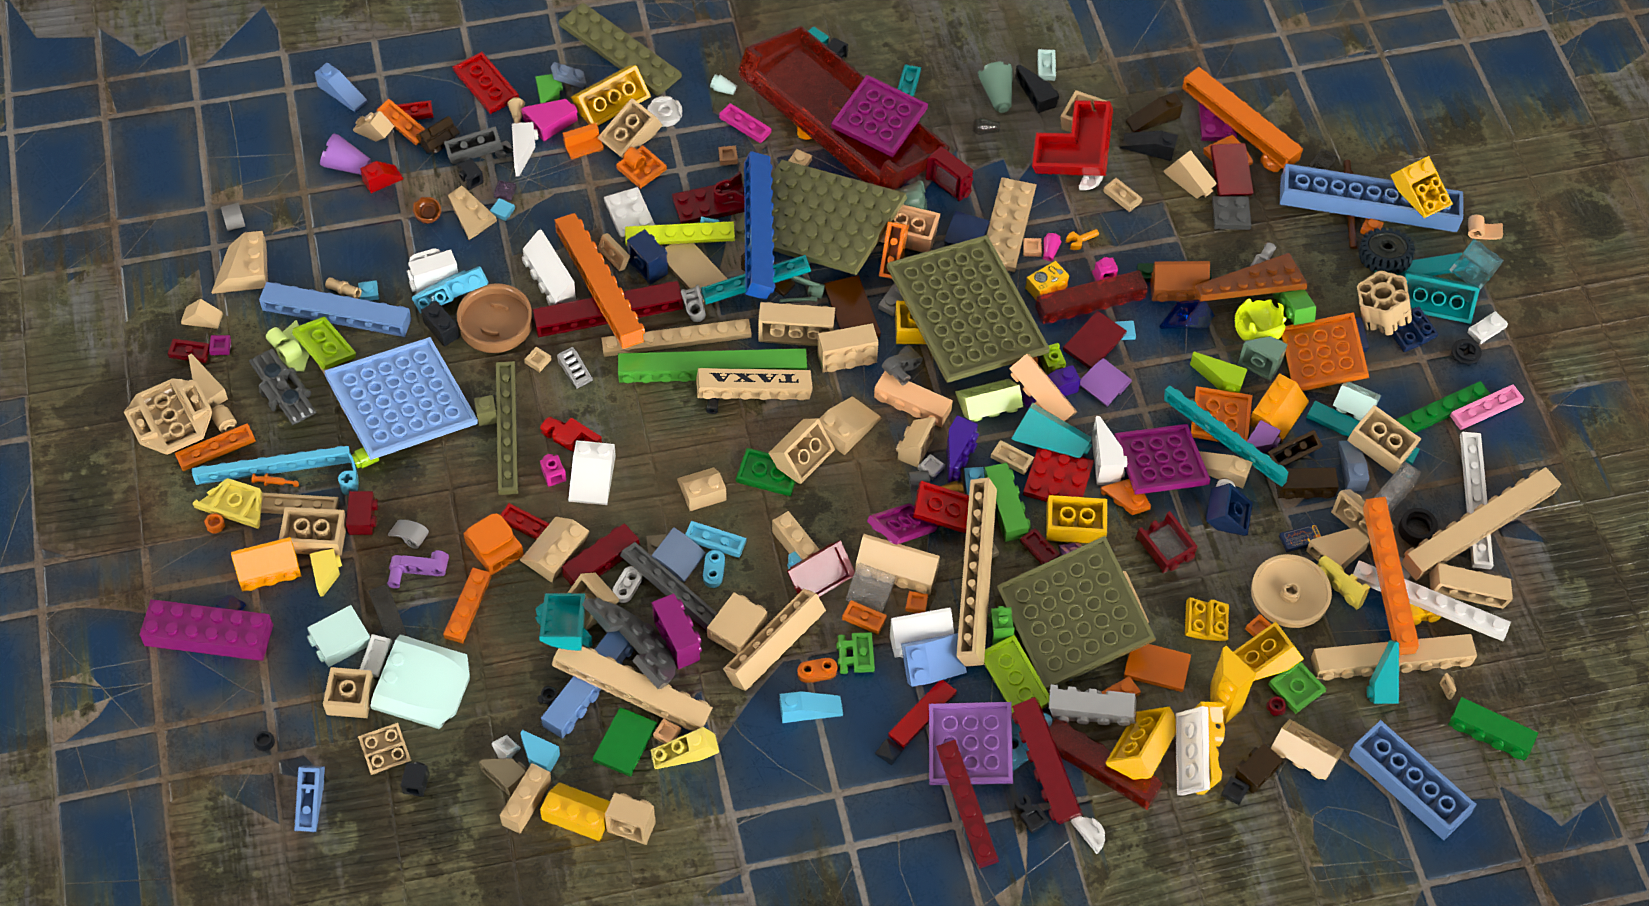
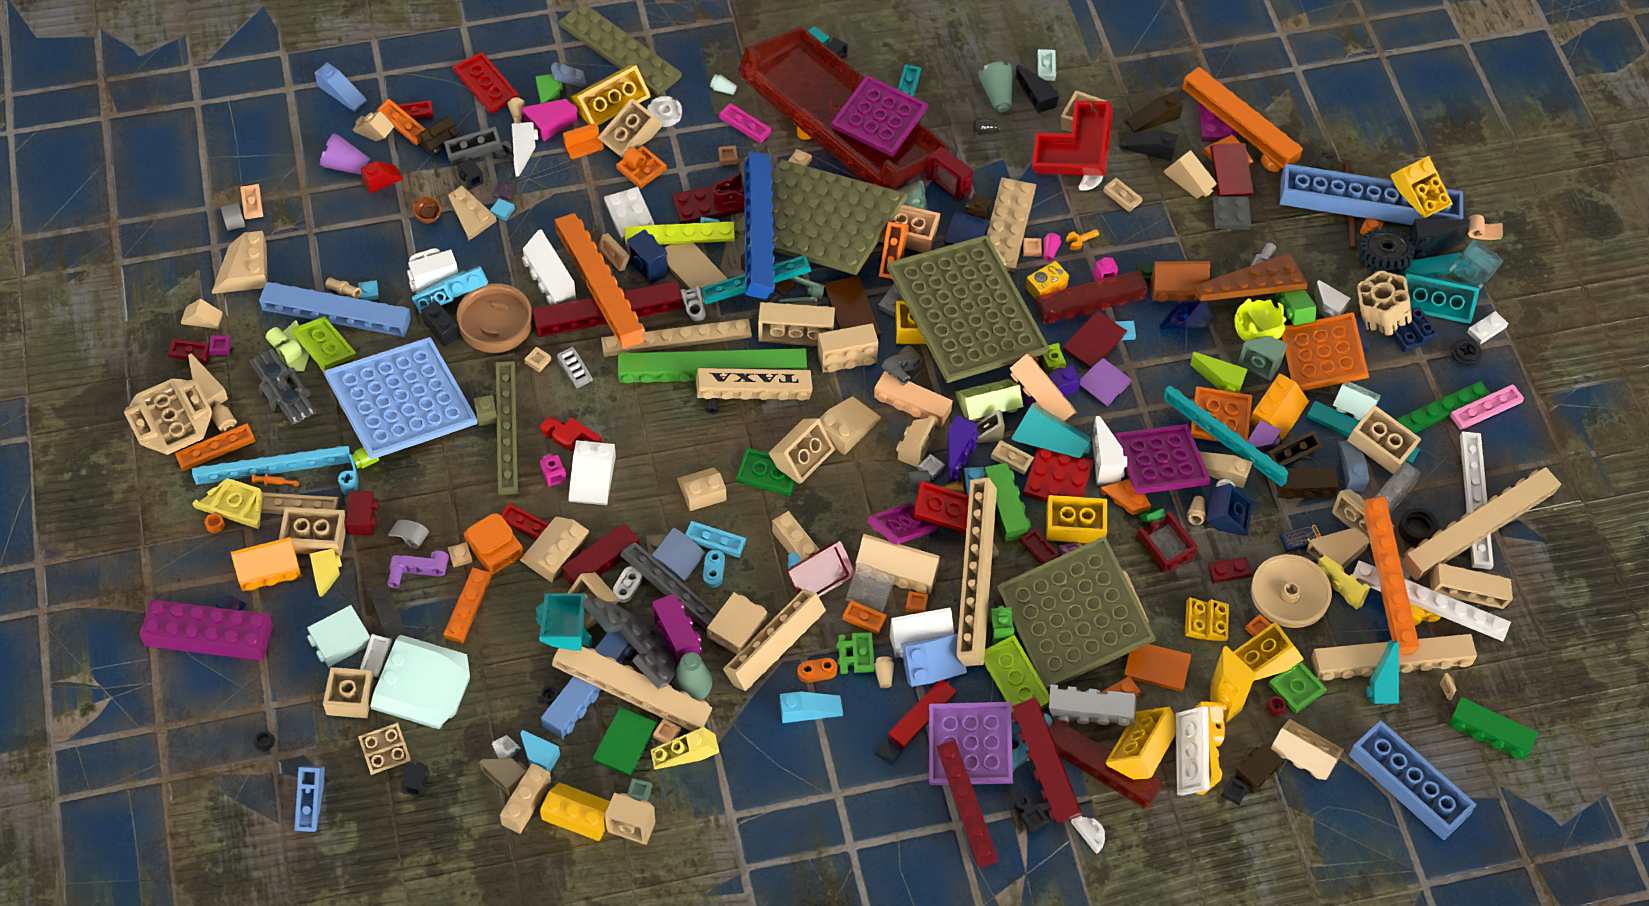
none -> light nougat plate [241,184,263,219]
none -> tan plate [448,542,472,568]
none -> sand green tile [627,778,652,801]
none -> sand green cone [672,652,712,700]
none -> tan cone [874,657,894,688]
none -> dark brown brick [965,194,991,219]
none -> dark tan slope [976,409,1005,443]
none -> green plate [1139,507,1166,524]
none -> tan cone [1187,496,1206,525]
none -> dark red plate [1208,556,1252,583]
none -> white slope [1314,280,1351,318]
none -> black slope [1409,219,1470,259]

